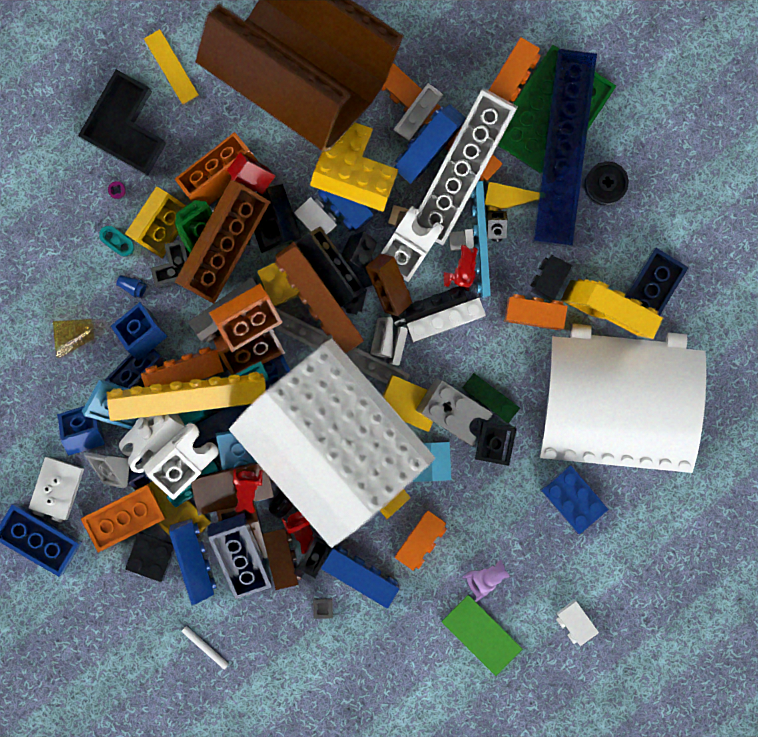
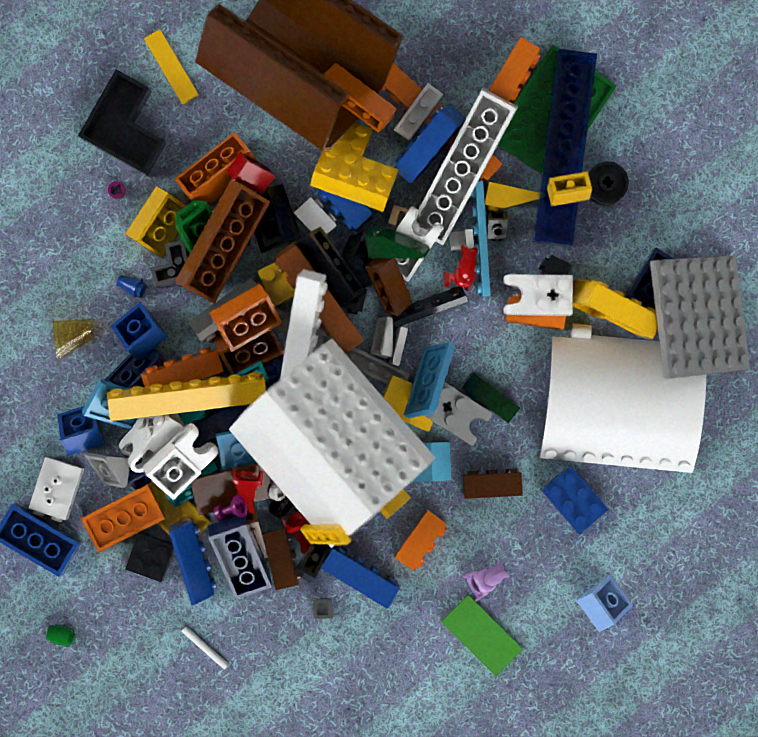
teal plate [99,226,135,257] -> none
white brick [406,298,486,343] -> none
black slope [475,422,517,466] -> none
white brick [556,600,599,646] -> none
none -> green brick [46,624,76,647]
none -> magenta piece [214,495,247,521]
none -> white tile [269,482,286,501]
none -> white brick [280,269,327,380]
none -> yellow tile [300,524,351,545]
none -> orange brick [323,63,397,133]
none -> dark green slope [365,227,430,258]
none -> dark azure plate [404,342,455,418]
none -> reddish brown brick [463,469,523,499]
none -> white brick [504,275,573,316]
none -> yellow brick [547,172,592,206]
none -> light blue slope [577,574,633,632]
none -> light grey plate [650,255,750,379]

